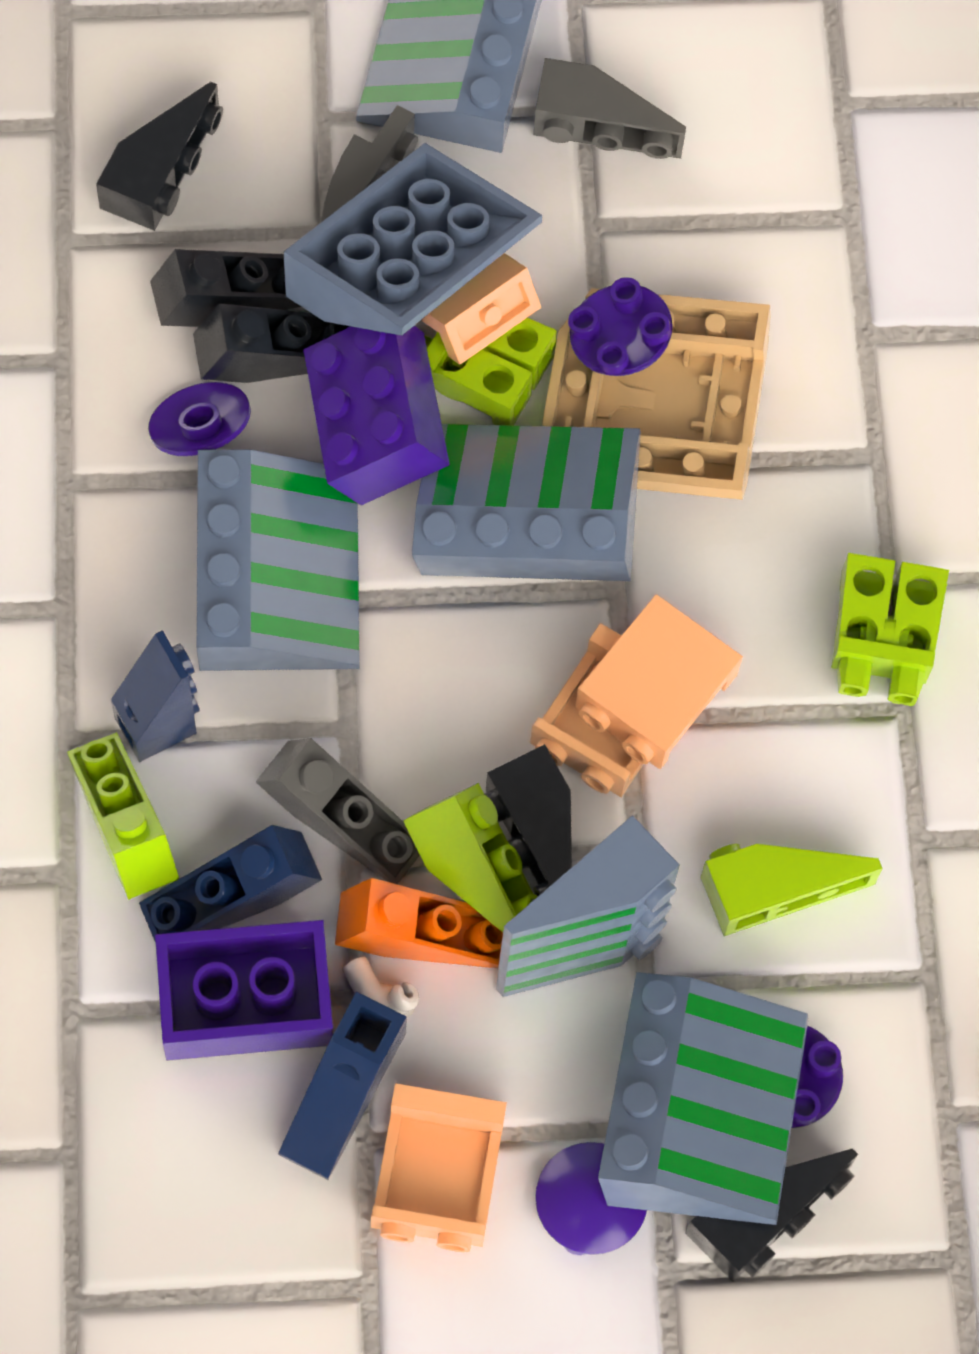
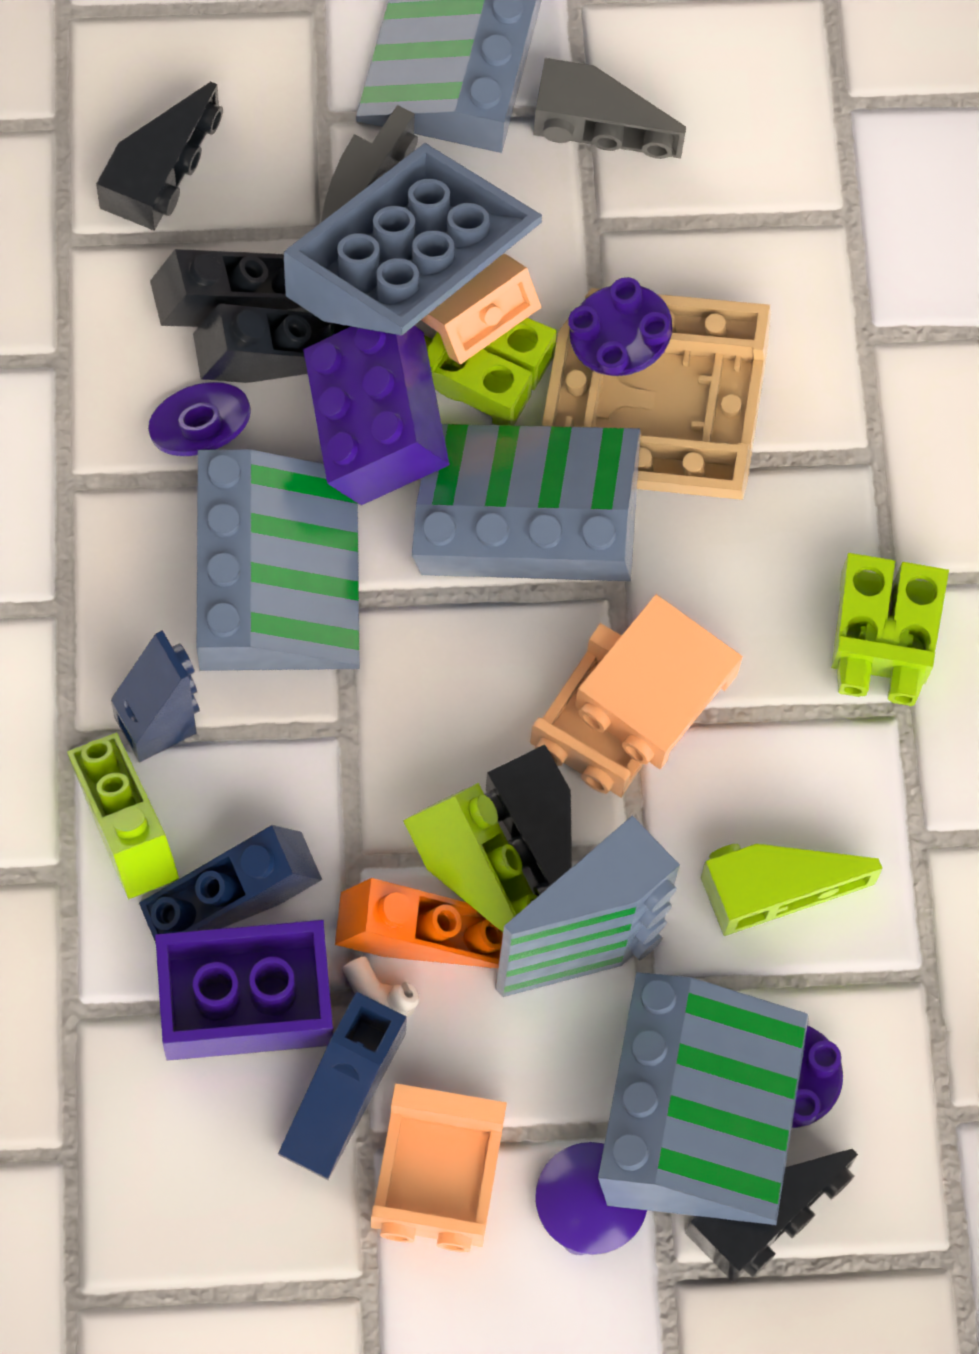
dark grey slope [256,738,420,884] -> none

